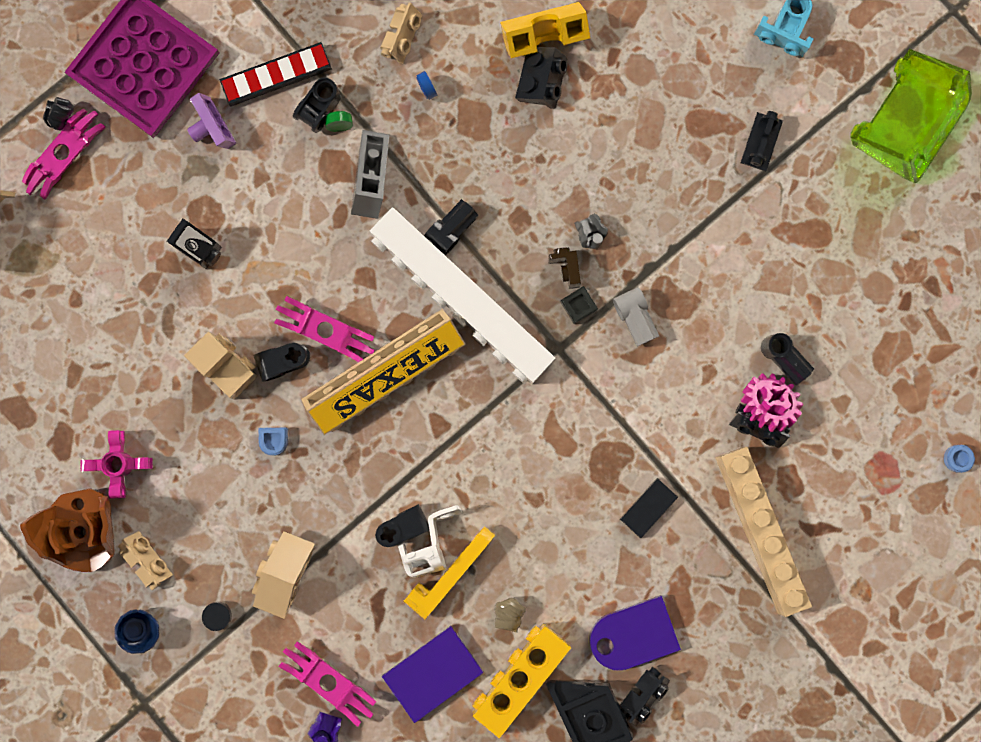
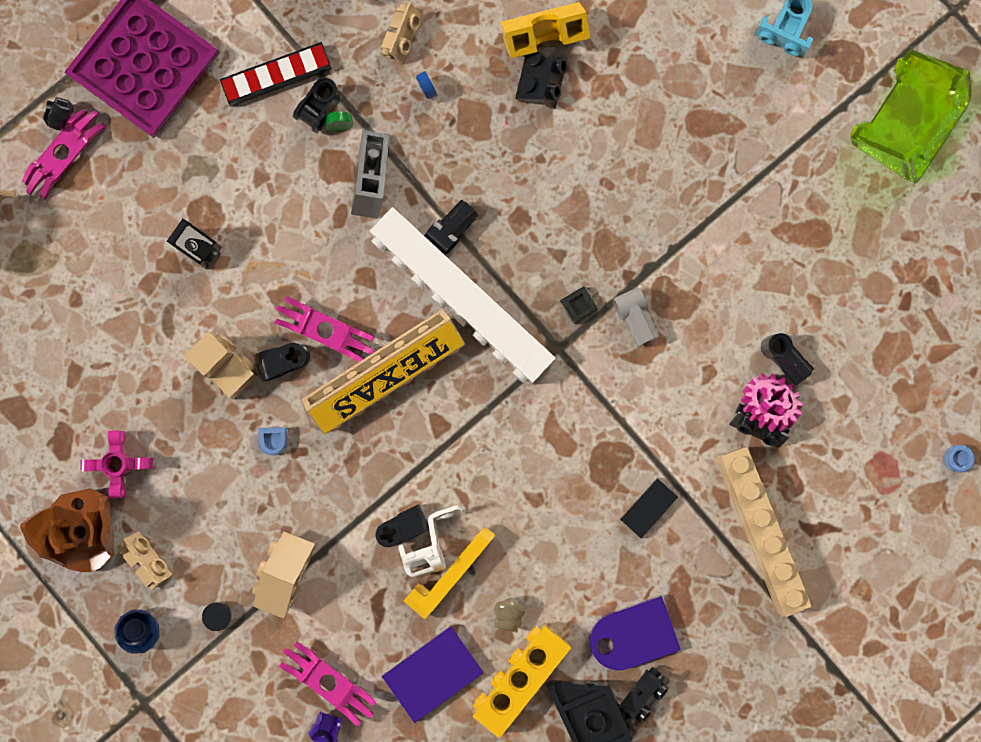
medium lavender tile [187,93,237,149] -> none
dark brown bracket [548,247,581,289] -> none
dark grey arm [574,213,608,249] -> none
black hinge [740,111,783,172] -> none

